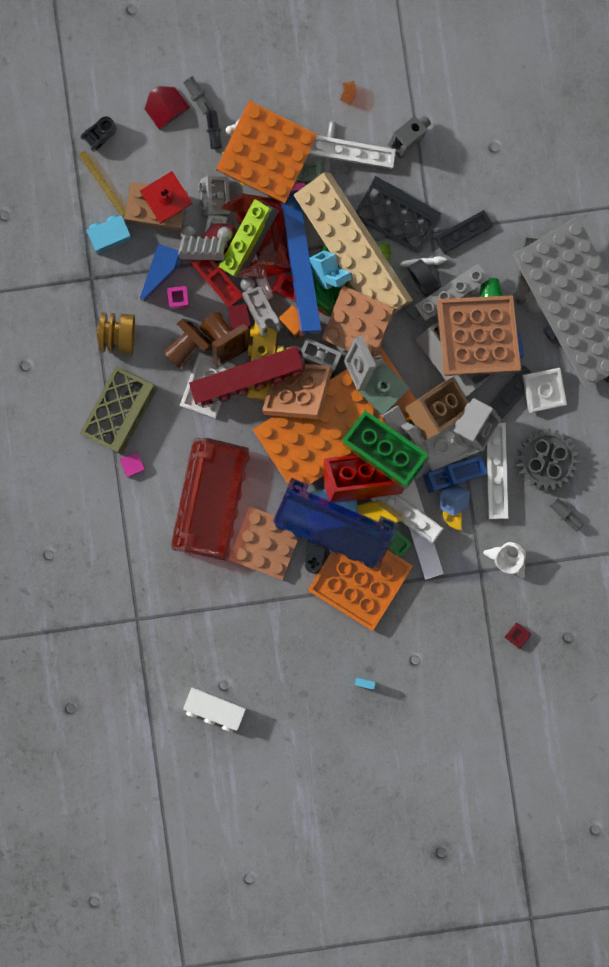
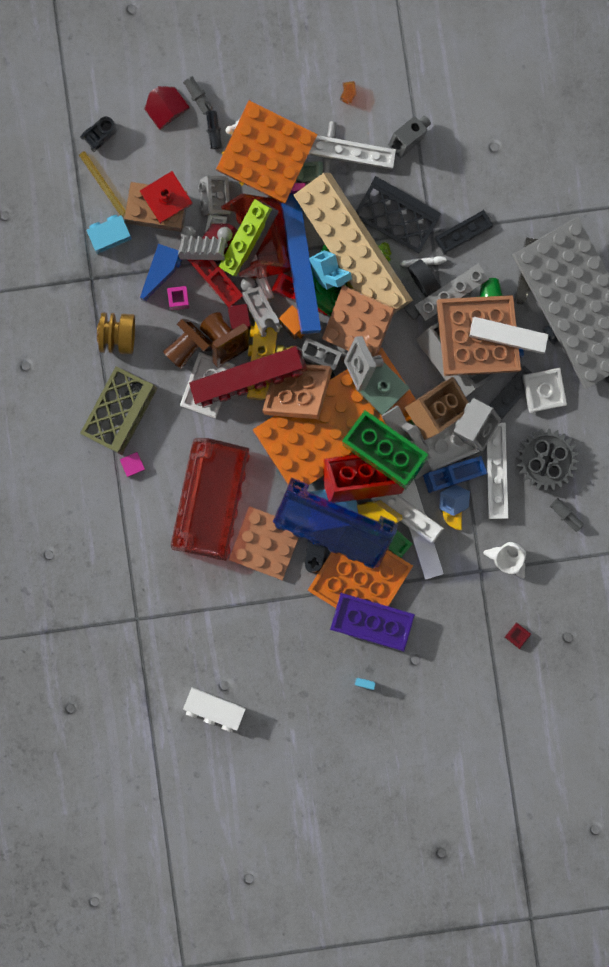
none -> dark purple tile [330,593,415,651]
none -> white tile [469,317,548,354]

